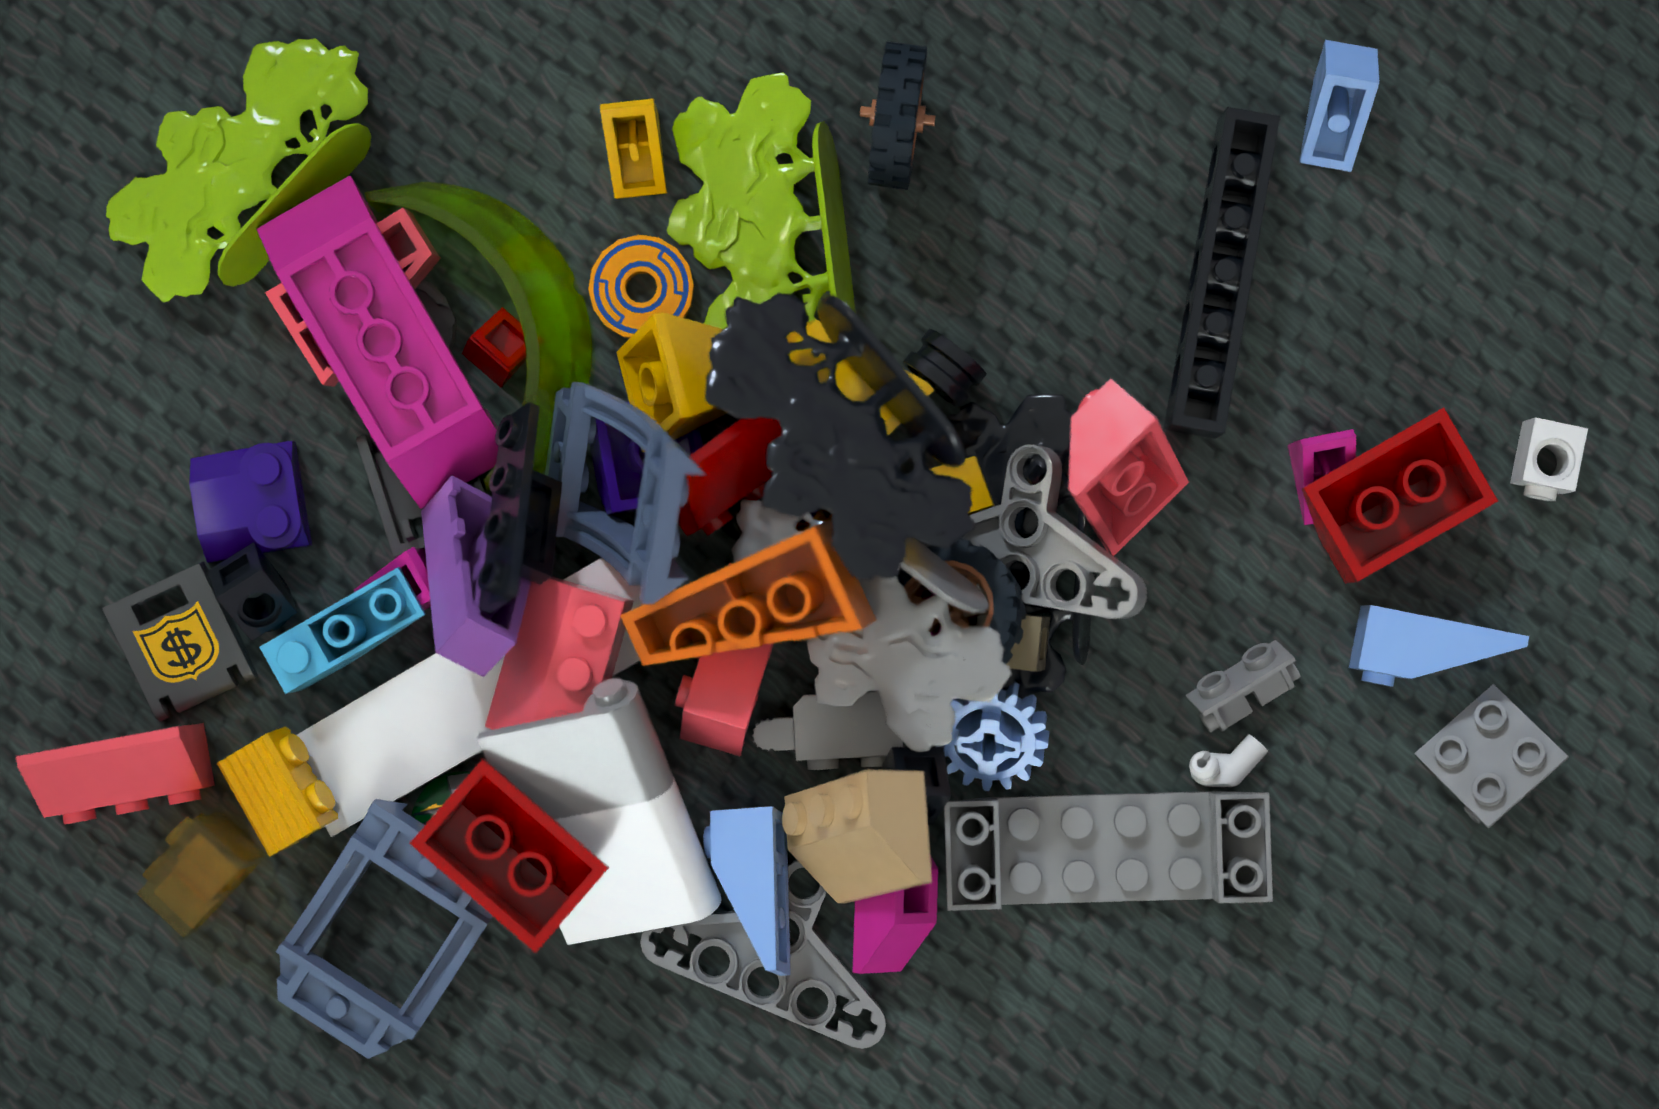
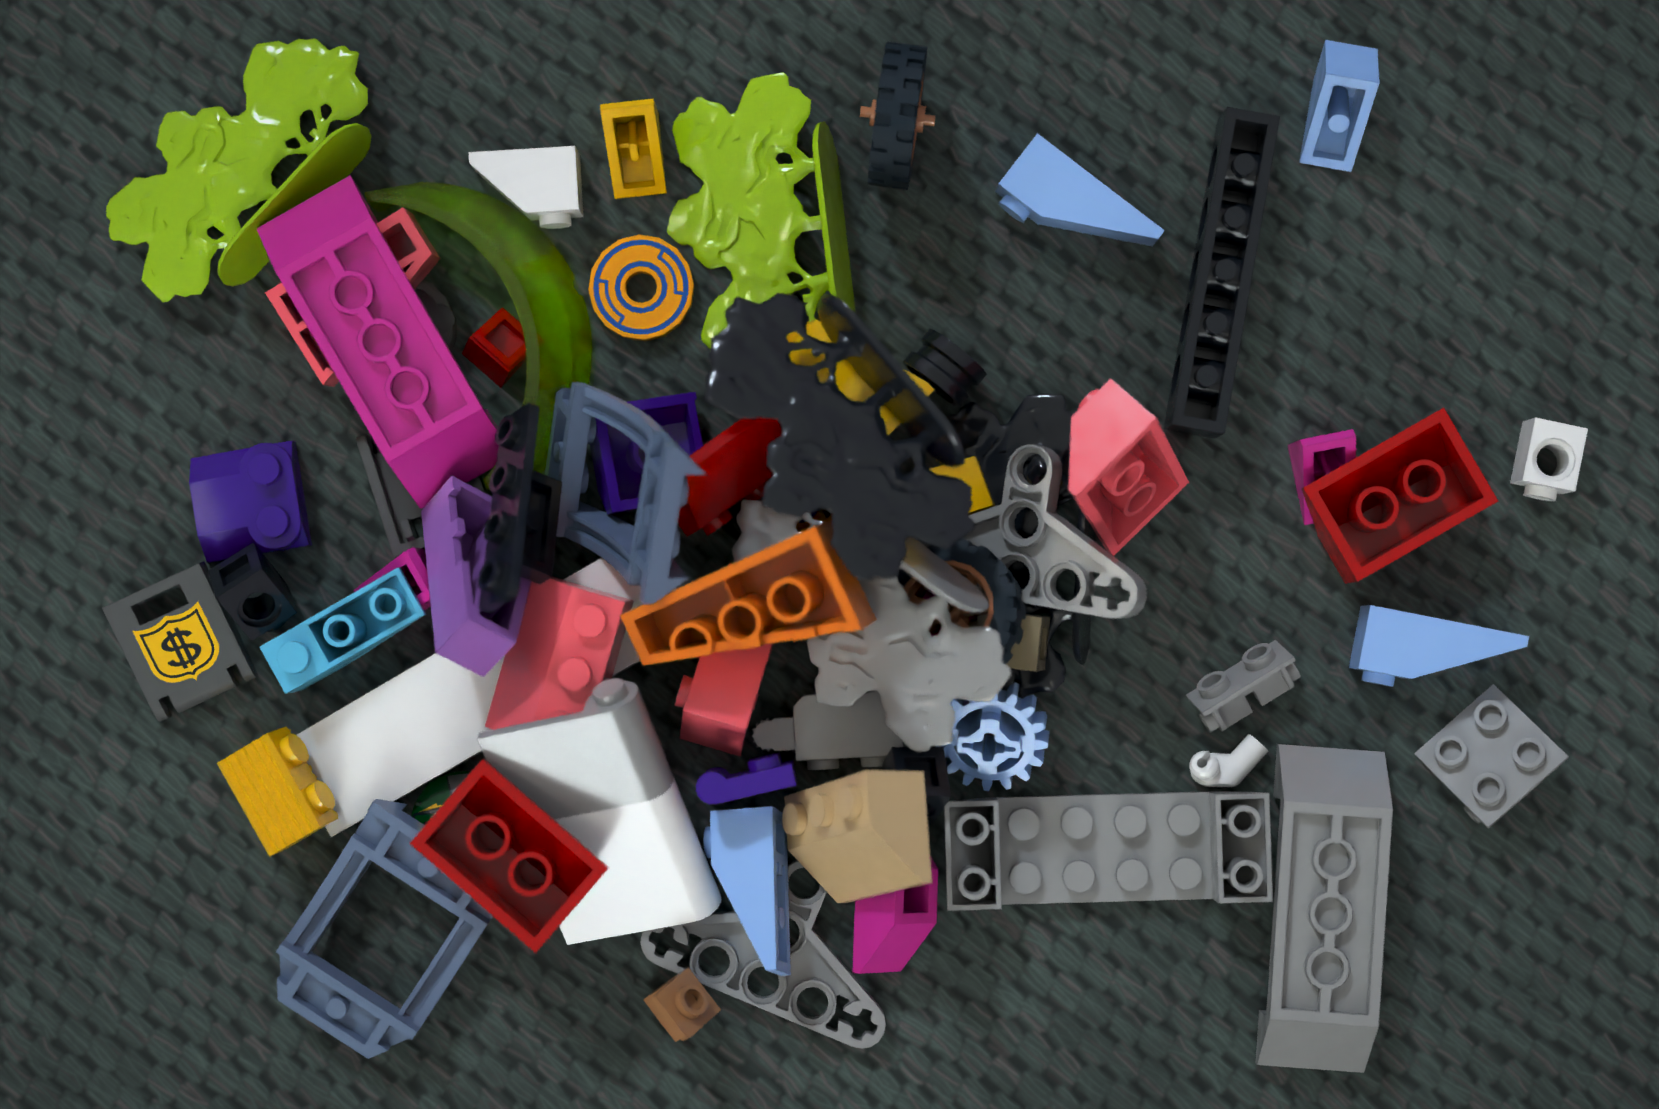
coral slope [16,723,215,825] -> none
clear yellow brick [136,811,268,938] -> none
yellow slope [616,312,728,453] -> none
none -> white slope [468,146,584,229]
none -> medium nougat bracket [643,967,721,1042]
none -> dark purple plate [696,752,798,804]
none -> light blue slope [996,133,1165,246]
none -> light grey slope [1255,744,1393,1073]

